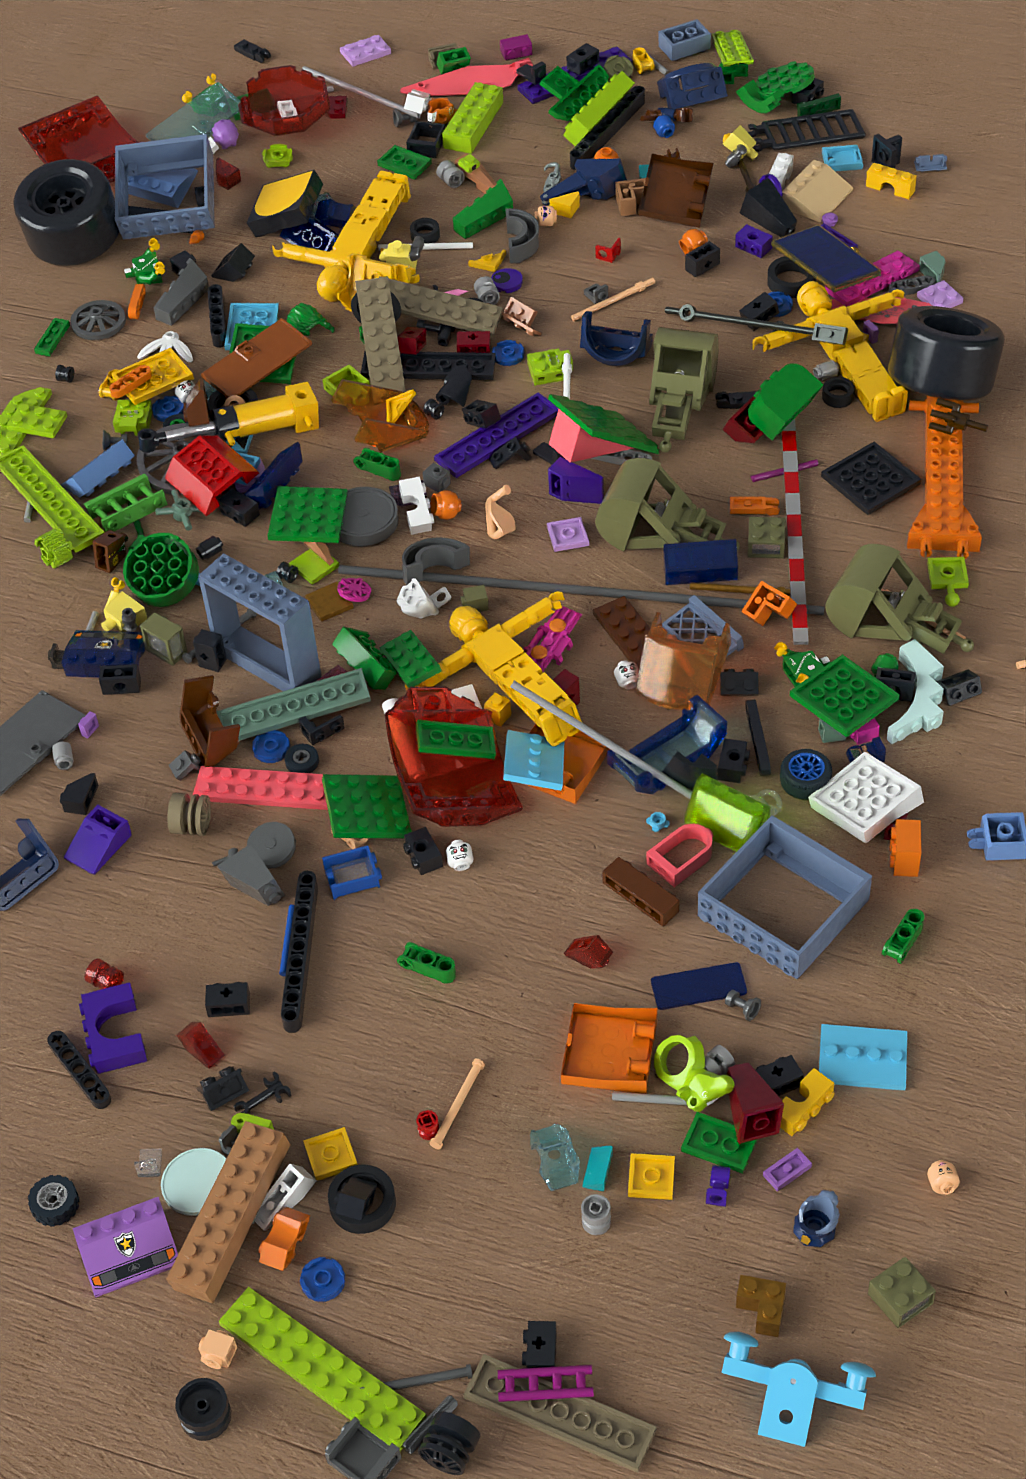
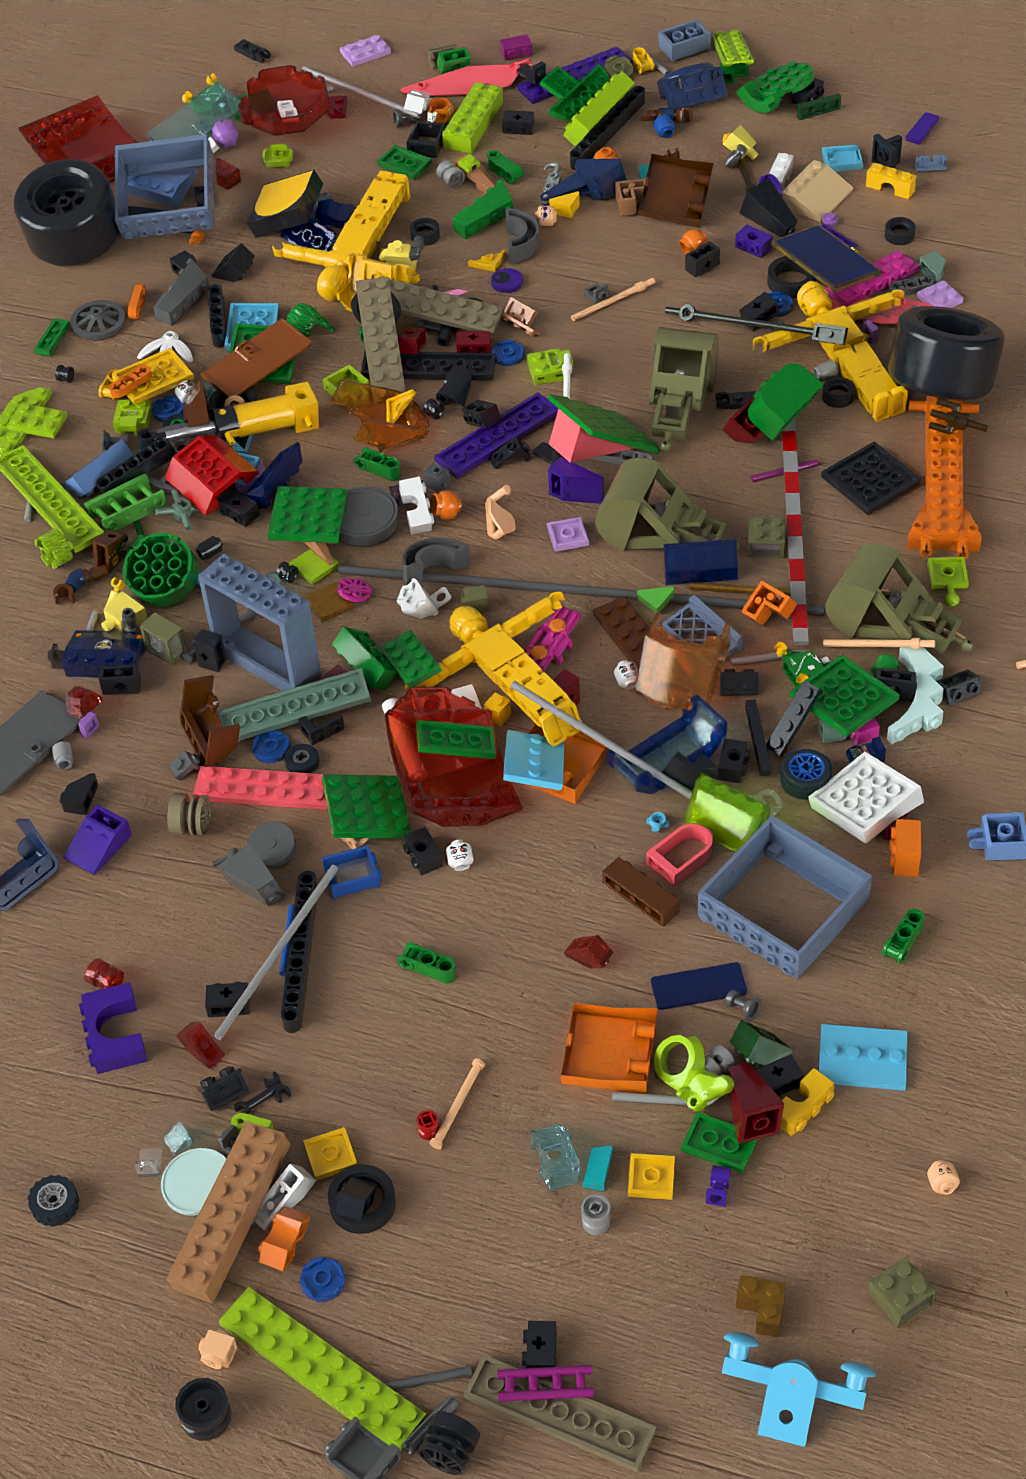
black beam [47,1031,111,1109] -> none
medium lavender piece [72,1197,178,1298] -> none
green torso [124,238,165,285] -> none
white bar [378,242,473,251] -> none
light grey wheel [474,276,500,305] -> none
black brick [566,43,599,75] -> none
dark blue piece [580,311,653,366] -> none
red bracket [595,238,621,263] -> none
orange hinge [730,497,780,516] -> none
black bar [748,109,866,152] -> none
medium lavender plate [763,1148,812,1192] -> none
piece [793,1190,840,1247] -> none
none -> reddish brown piece [53,565,108,604]
none -> clear red slope [66,686,102,718]
none -> black beam [96,437,175,494]
none -> clear light blue slope [163,1122,193,1155]
none -> light grey piece [214,865,338,1040]
none -> green piece [487,150,524,184]
none -> black brick [502,110,535,135]
none -> bright green slope [637,586,674,615]
none -> dark green slope [729,1020,793,1066]
none -> light grey bar [731,649,806,666]
none -> plate [766,680,822,757]
none -> light nougat bar [823,638,936,649]
none -> black tyre [884,217,916,245]
none -> dark purple tile [906,112,939,145]

